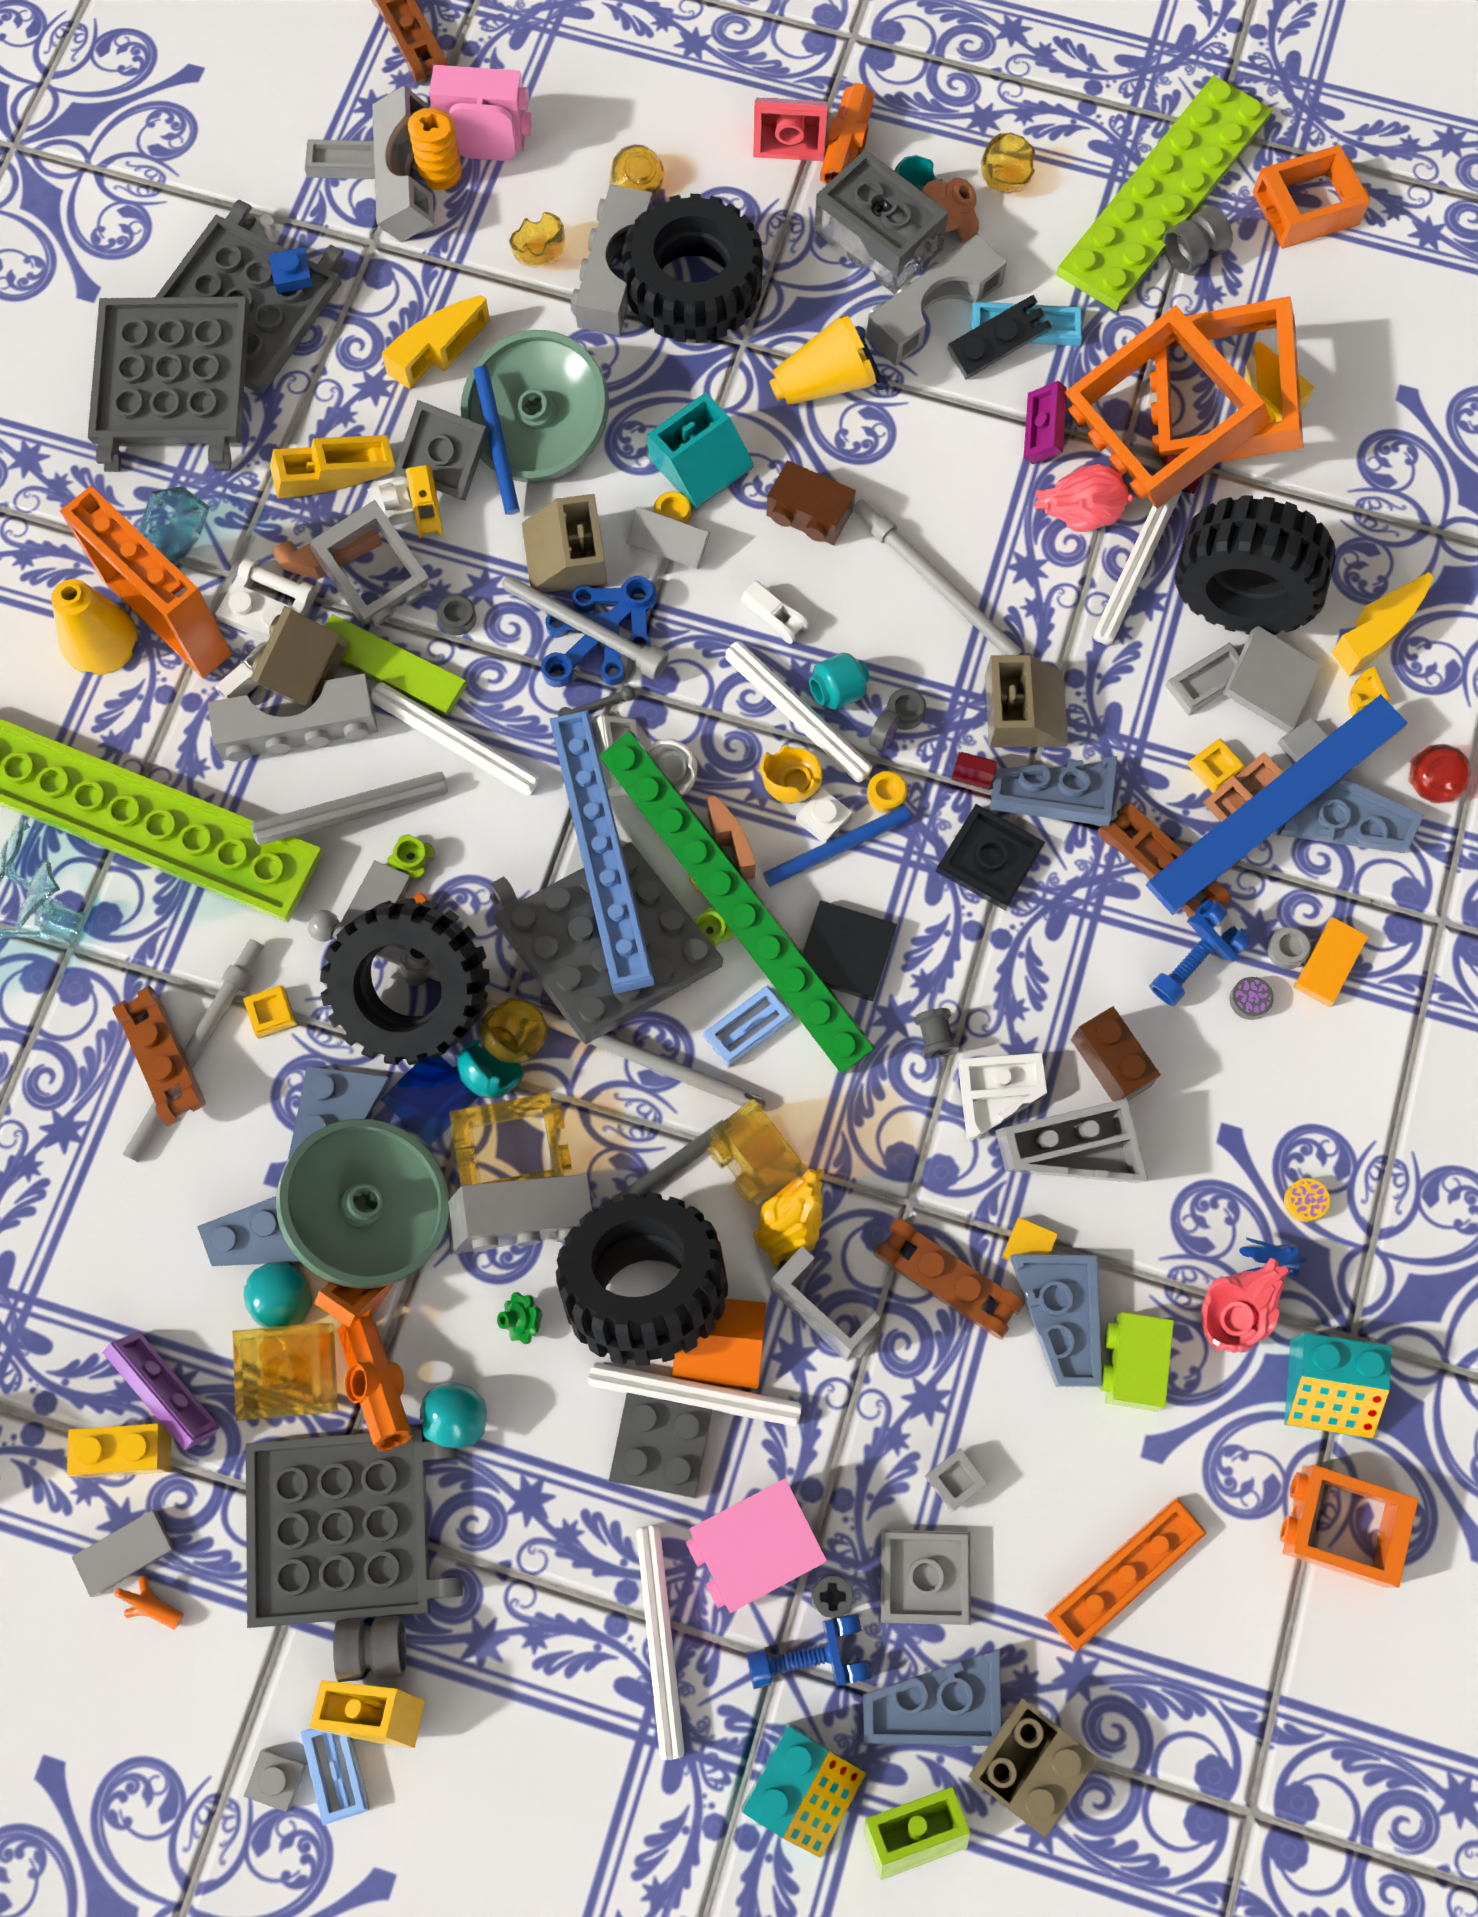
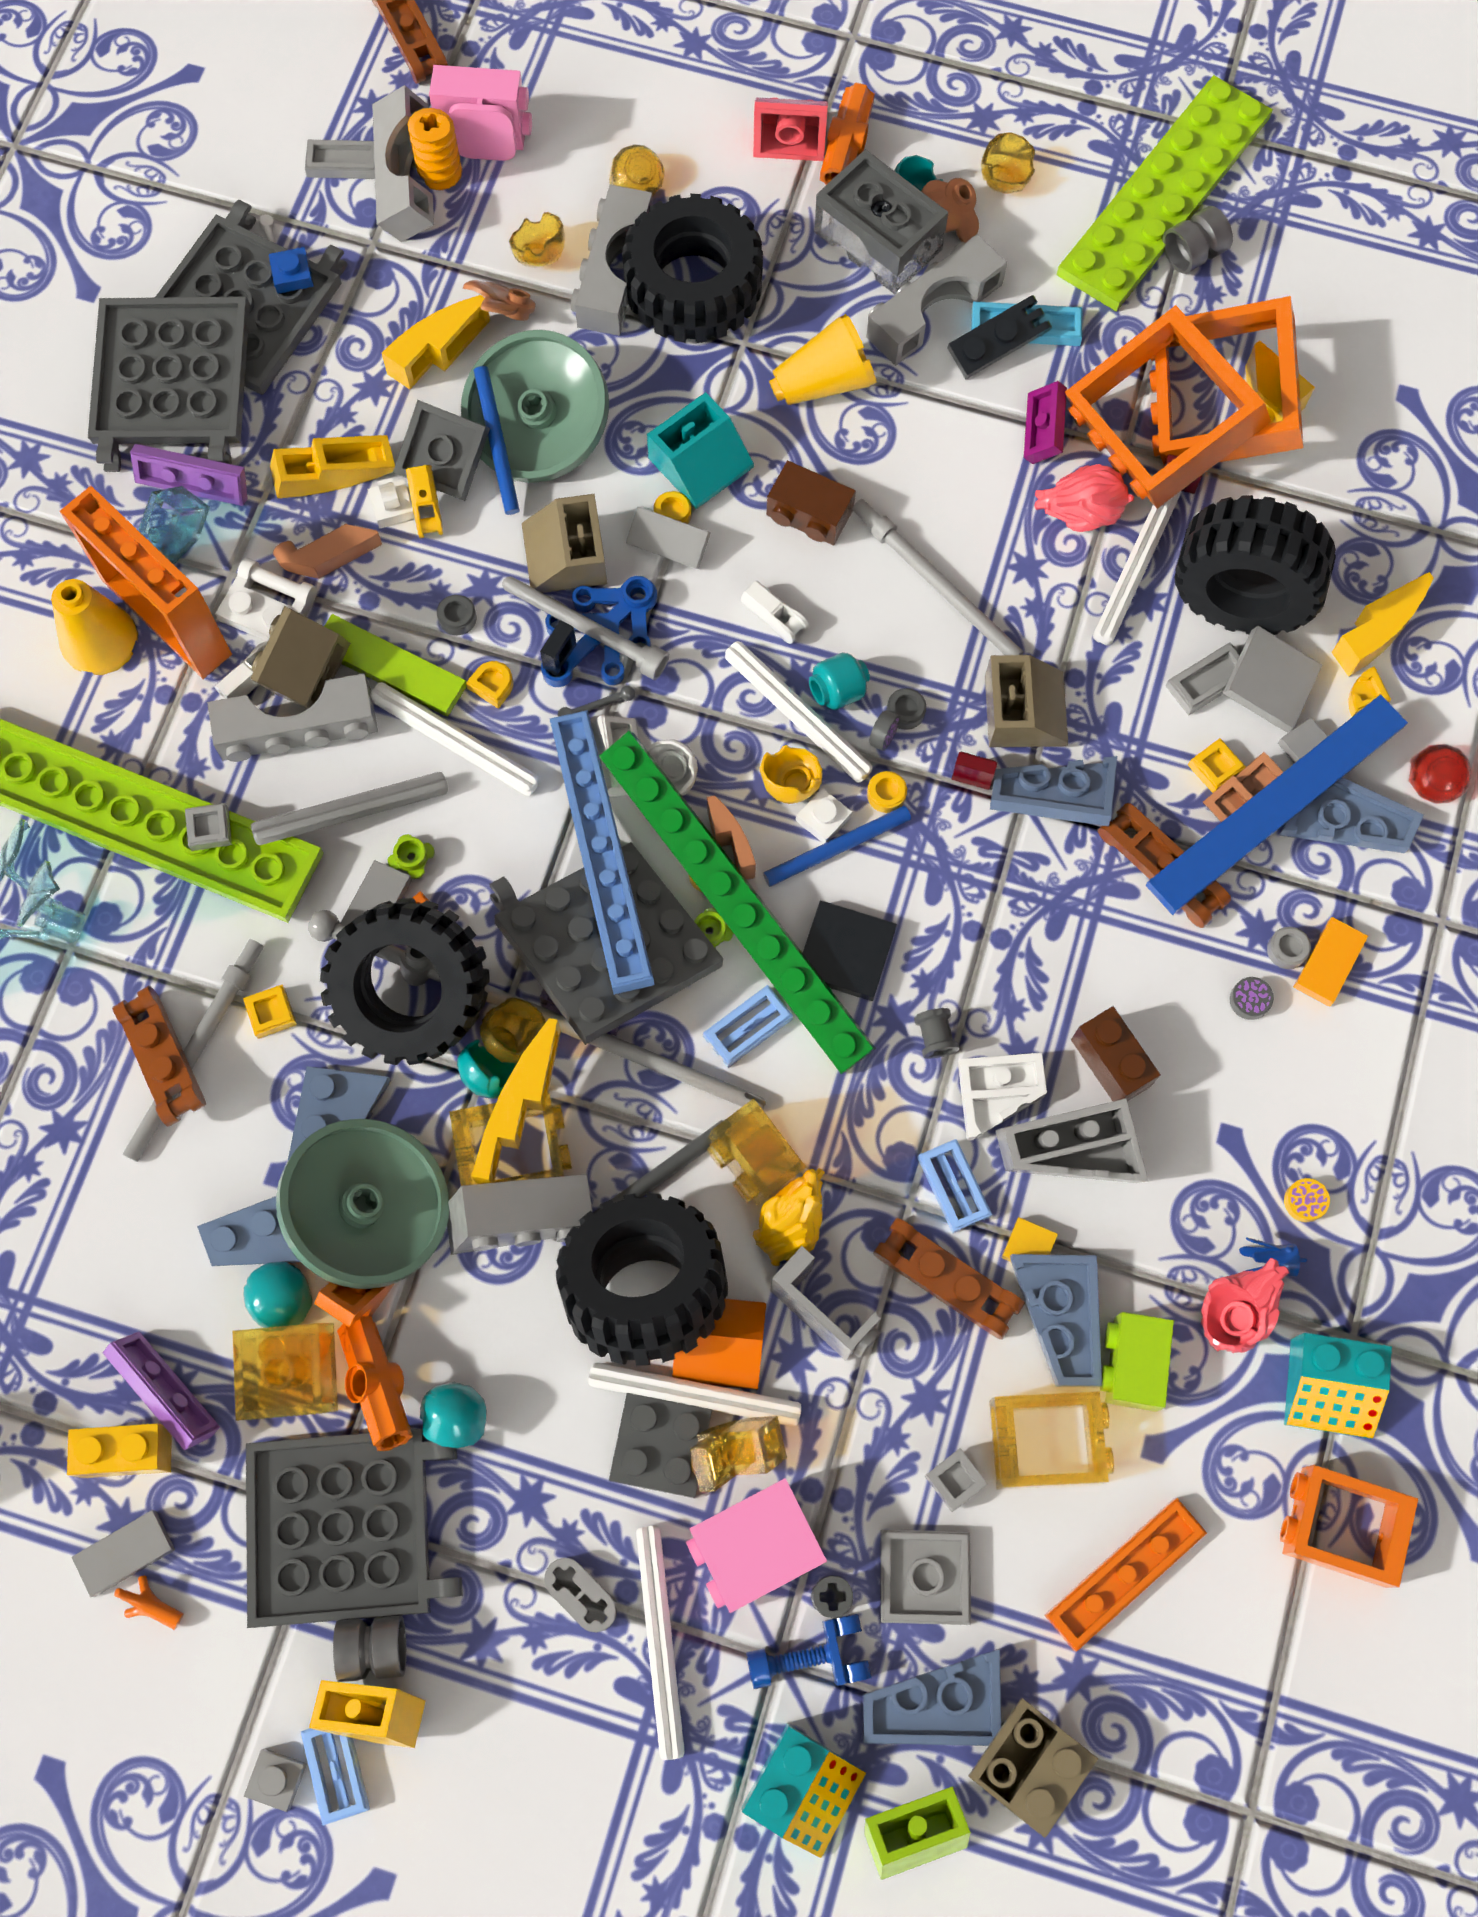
light grey window [310,500,429,627] -> none
clear blue piece [380,1056,479,1146] -> none
green plant [497,1292,543,1344] -> none
dark blue hinge [855,326,888,390] -> none
black tile [936,804,1045,911] -> none
blue bar [1149,899,1251,1007] -> none
orange window [1253,144,1370,249] -> none
none -> medium lavender tile [130,444,248,506]
none -> light grey tile [185,803,232,851]
none -> nougat plate [463,280,536,321]
none -> yellow tile [466,661,514,709]
none -> yellow slope [472,1018,561,1184]
none -> black tile [540,620,577,675]
none -> light grey beam [544,1558,617,1633]
none -> clear yellow brick [690,1416,787,1492]
none -> light blue tile [917,1139,992,1234]
none -> clear yellow window [989,1391,1114,1490]

